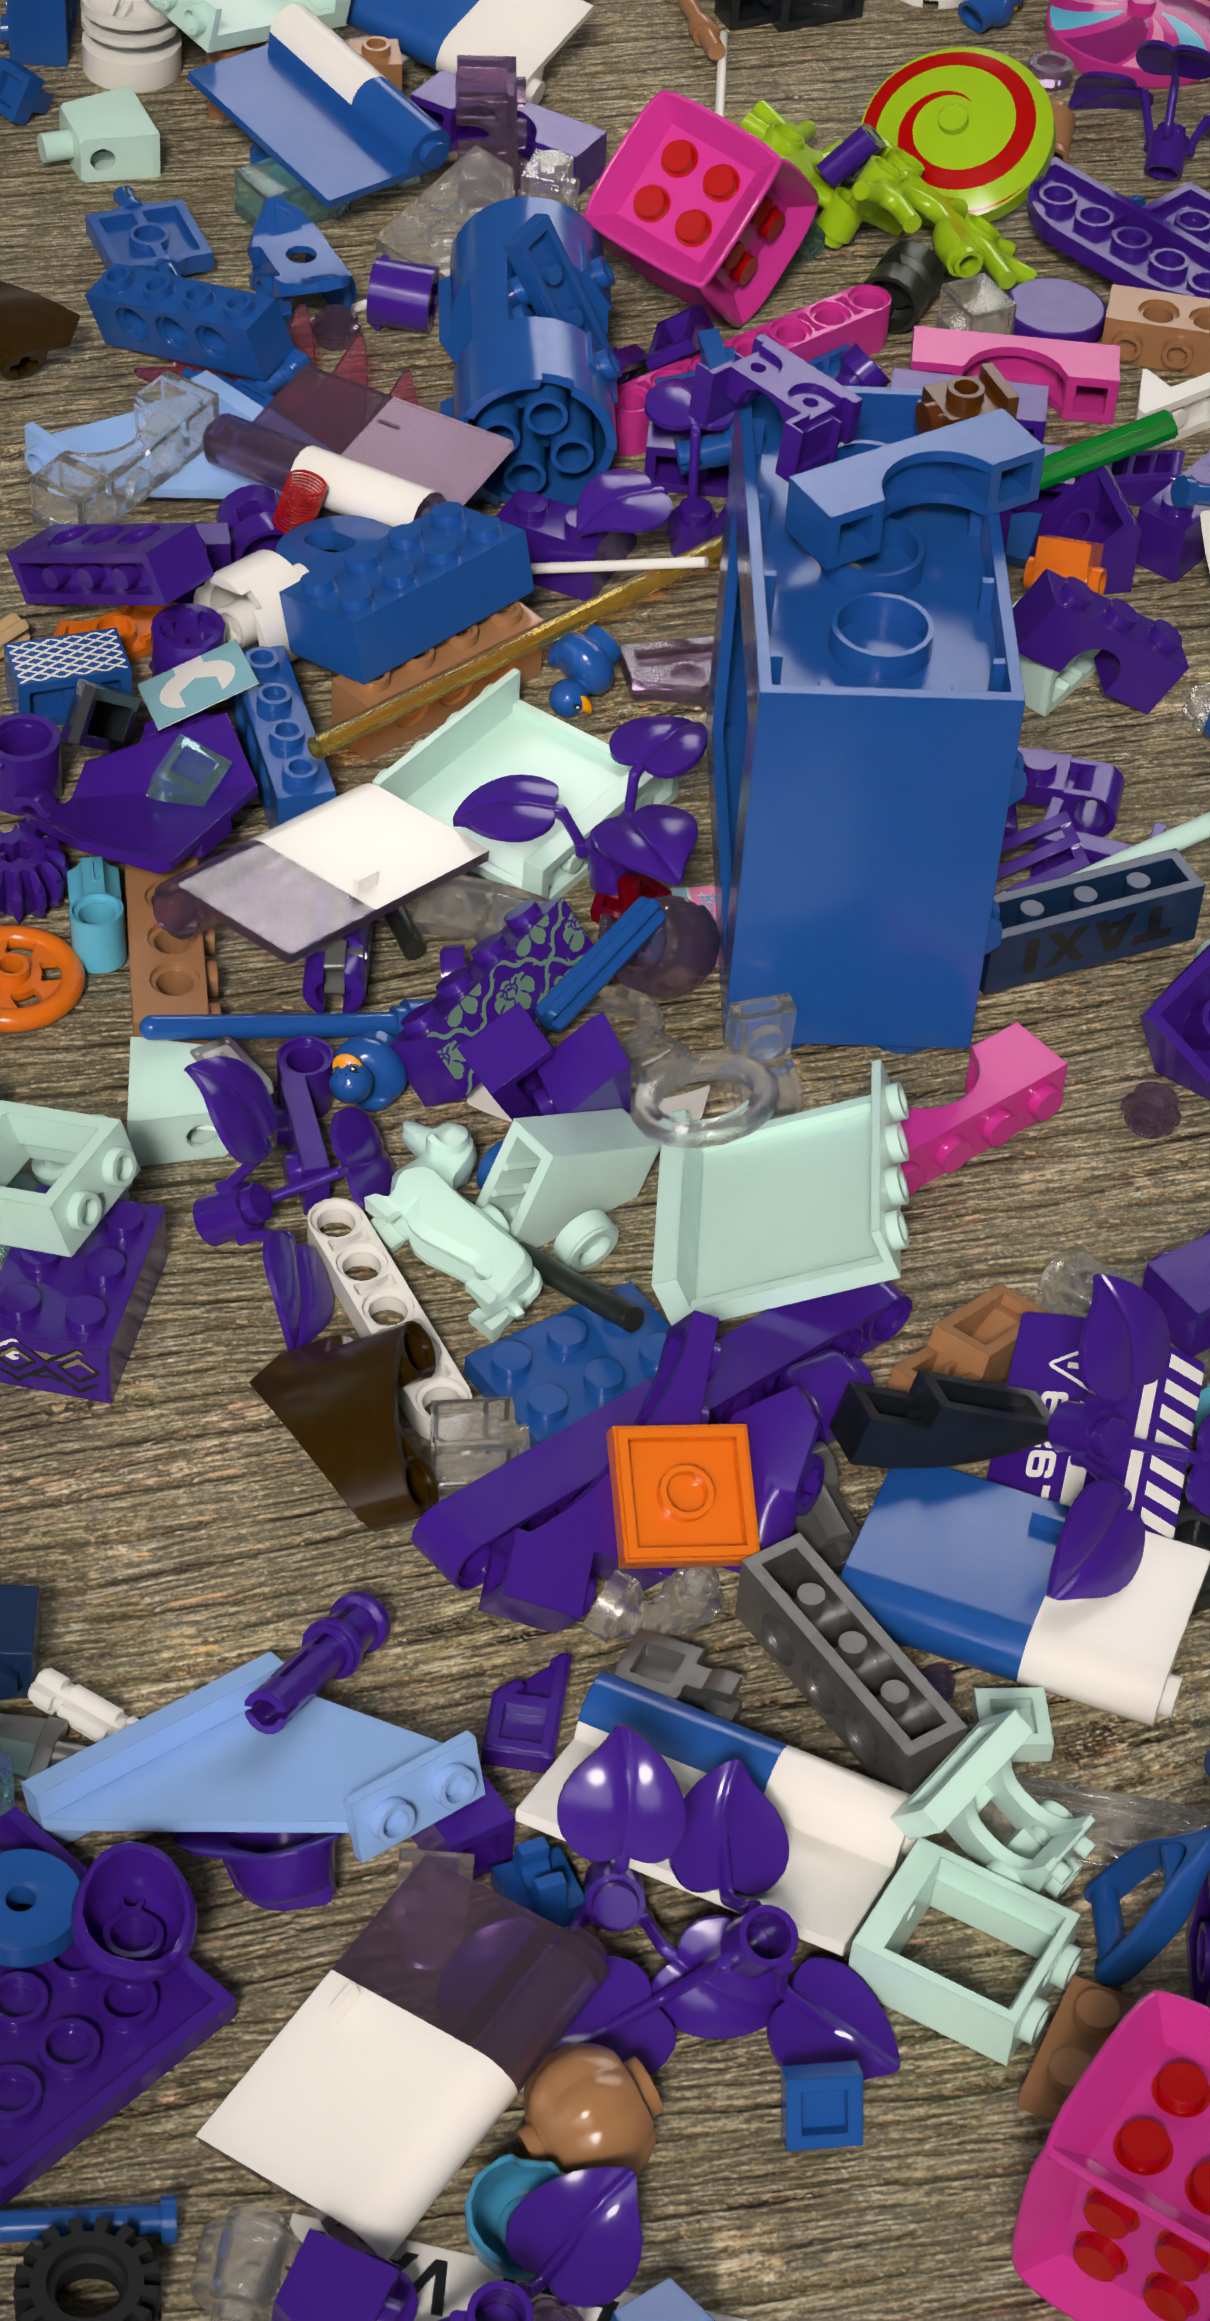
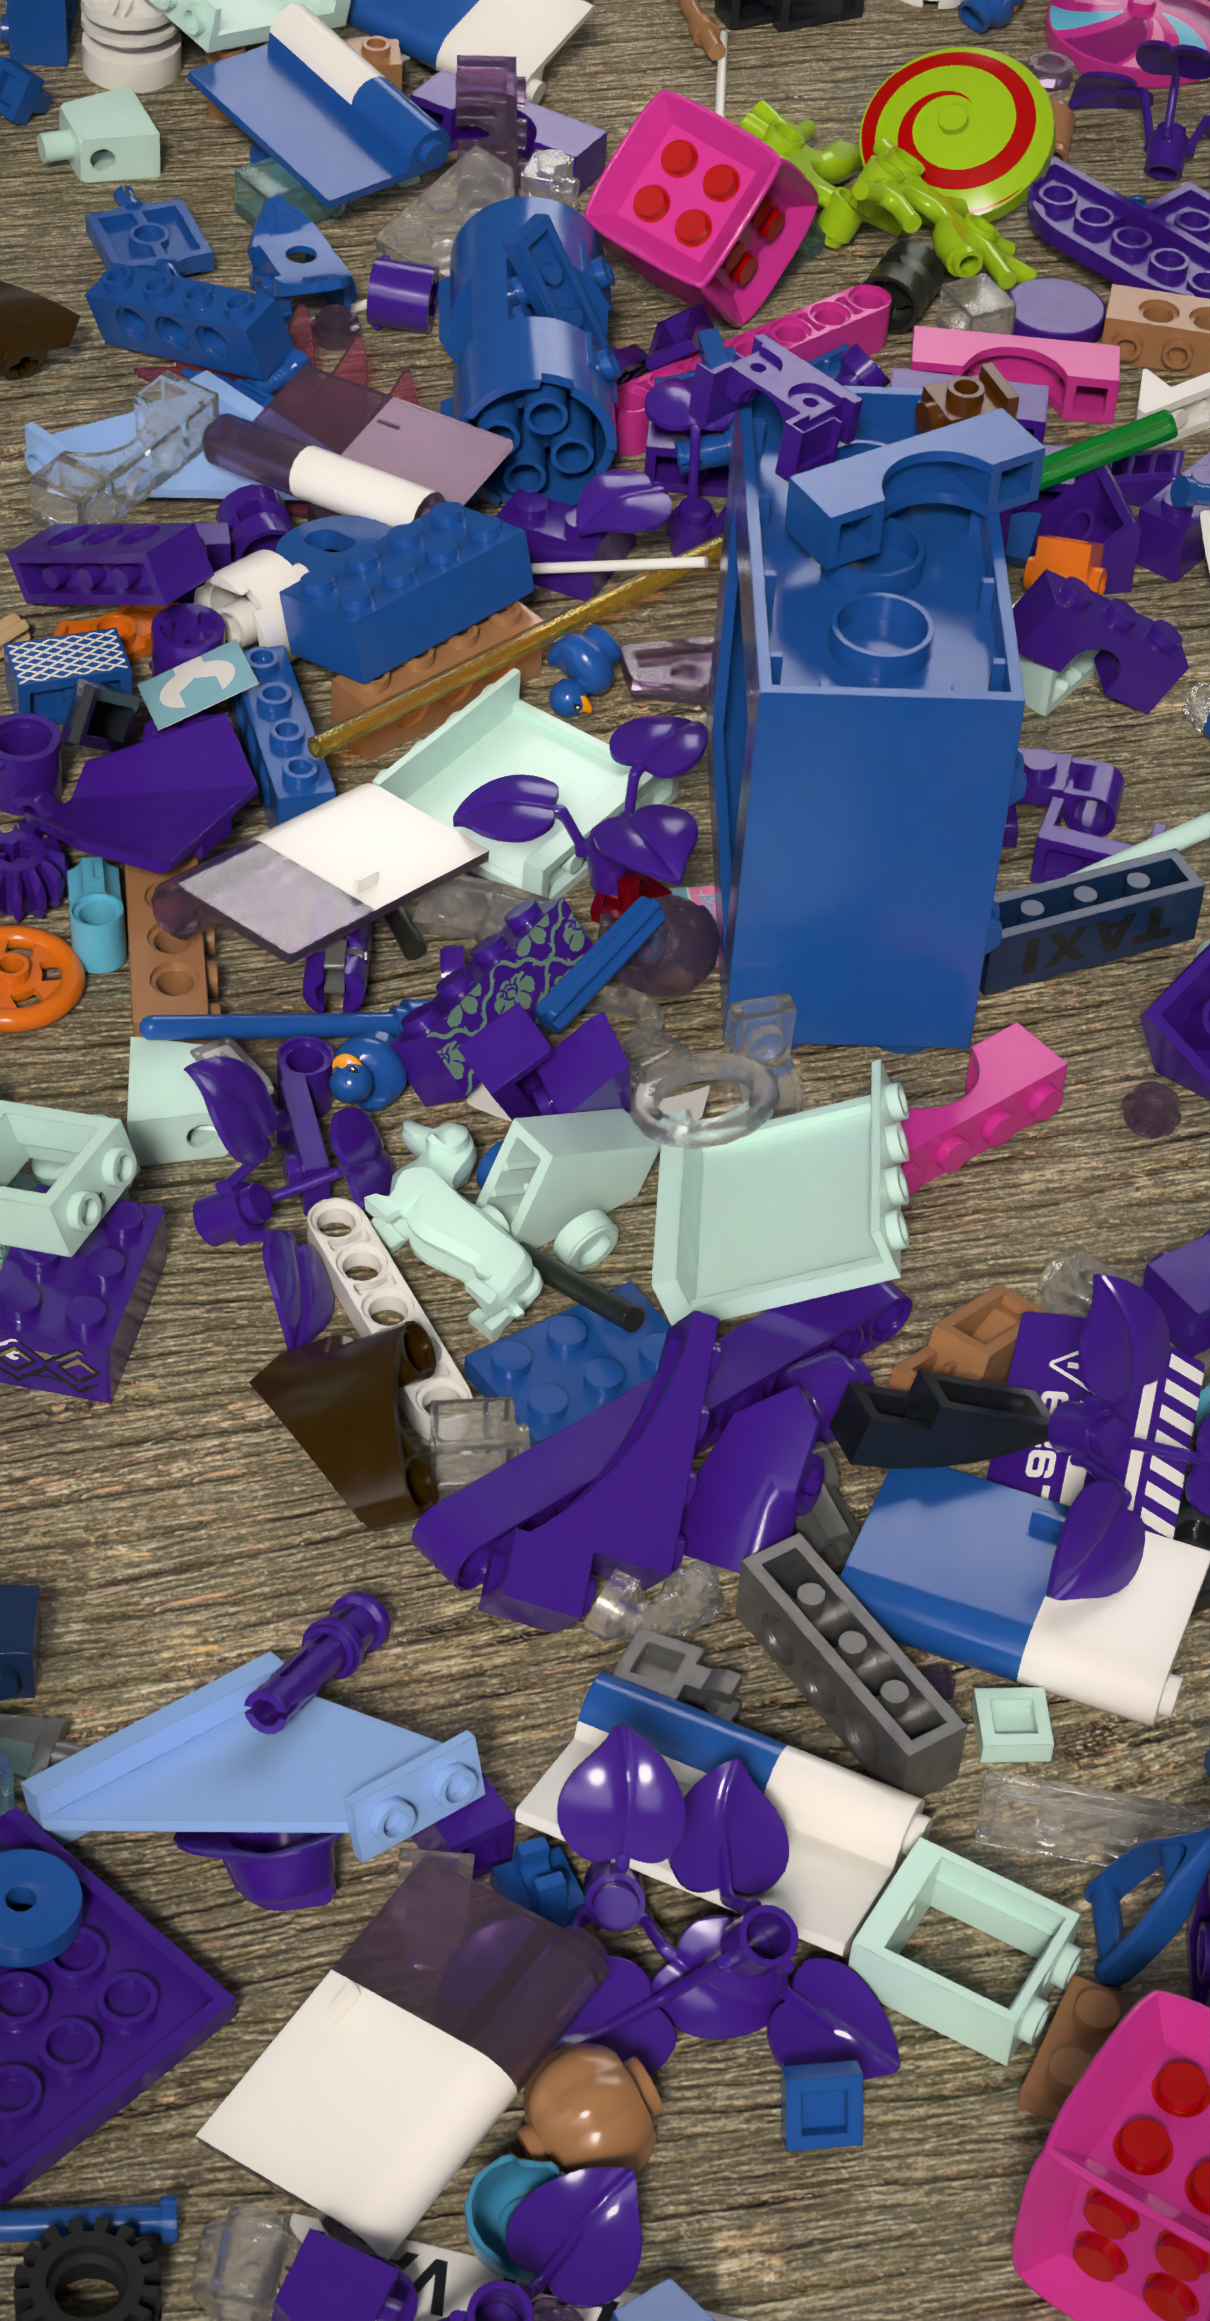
white axle [27,1668,139,1743] -> none
dark purple hair [70,1840,197,1985] -> none
clear light blue slope [146,733,233,807] -> none
red piece [273,469,328,534] -> none
dark purple tile [481,1653,572,1773] -> none
orange tile [606,1424,760,1569] -> none
dark purple piece [816,123,886,188] -> none
light aqua tile [890,1709,1097,1899] -> none
dark purple tile [994,810,1090,895] -> none

